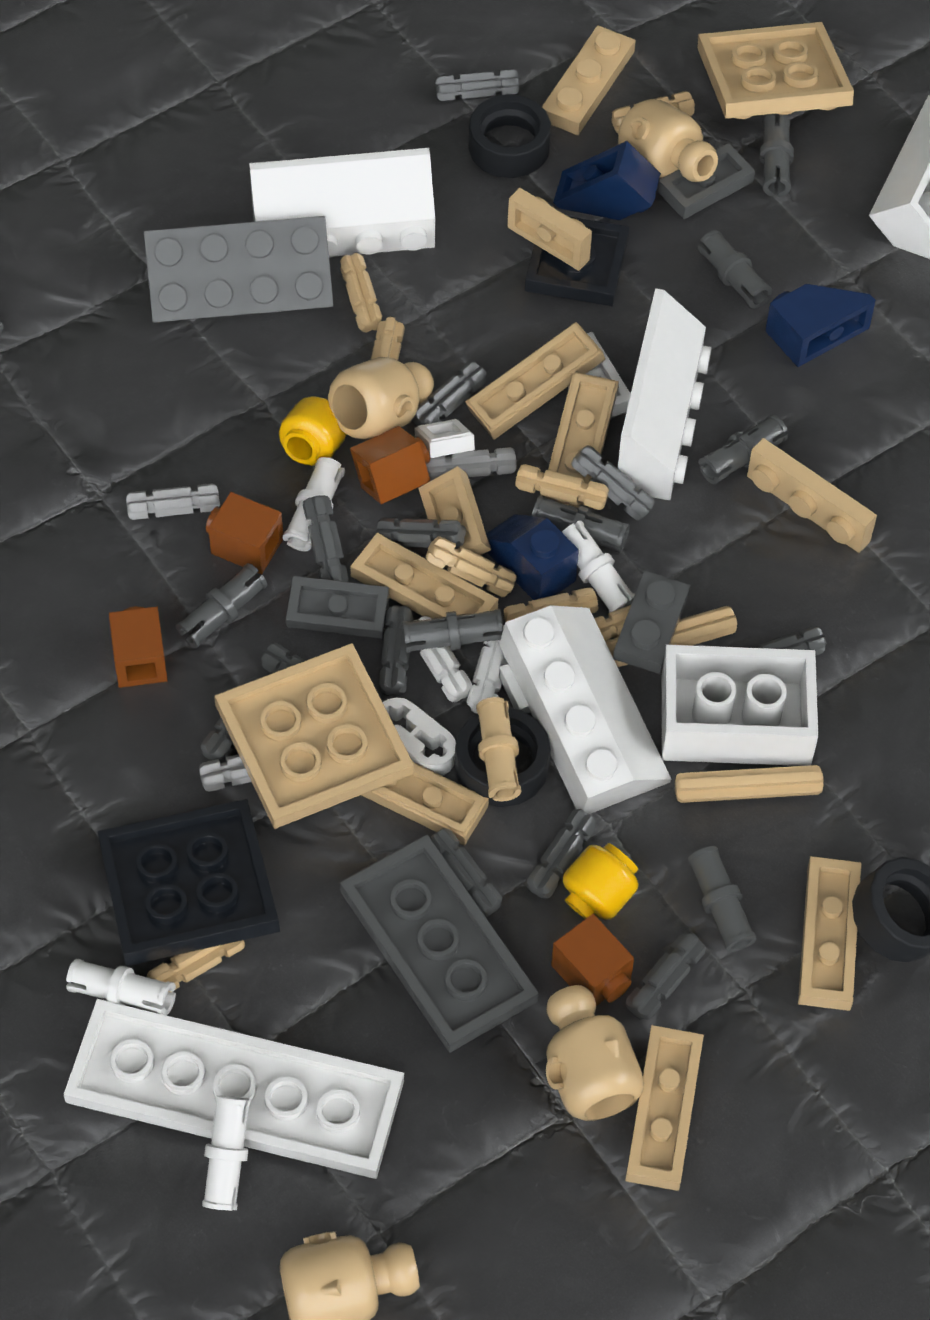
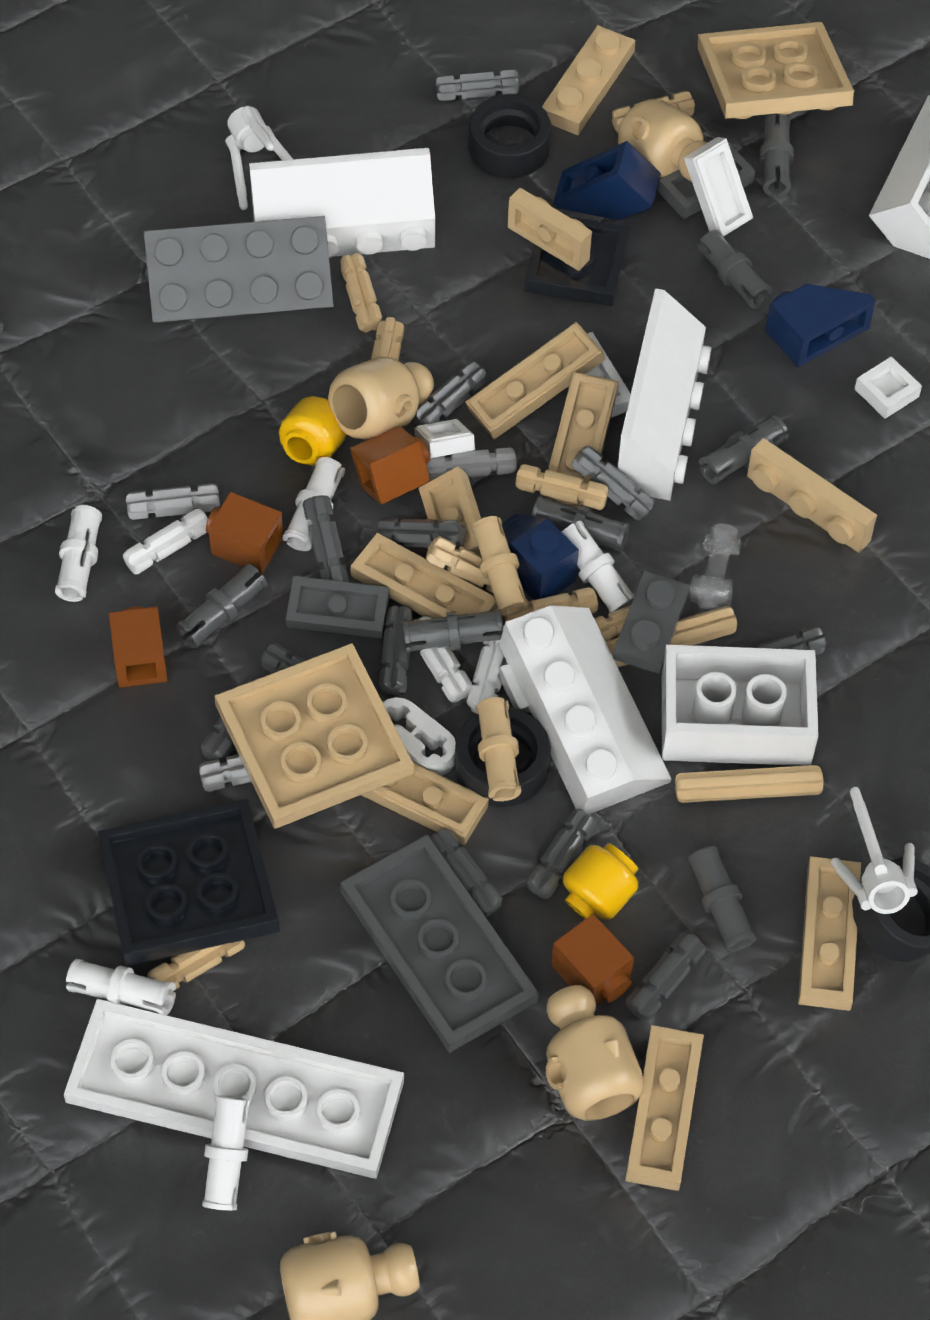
none -> white pin [55,505,102,602]
none -> white axle [123,509,208,574]
none -> white plant [225,106,294,210]
none -> tan pin [471,516,529,617]
none -> white tile [684,137,753,236]
none -> clear bar [690,524,741,610]
none -> white plant [831,787,918,914]
none -> white plate [855,357,922,419]

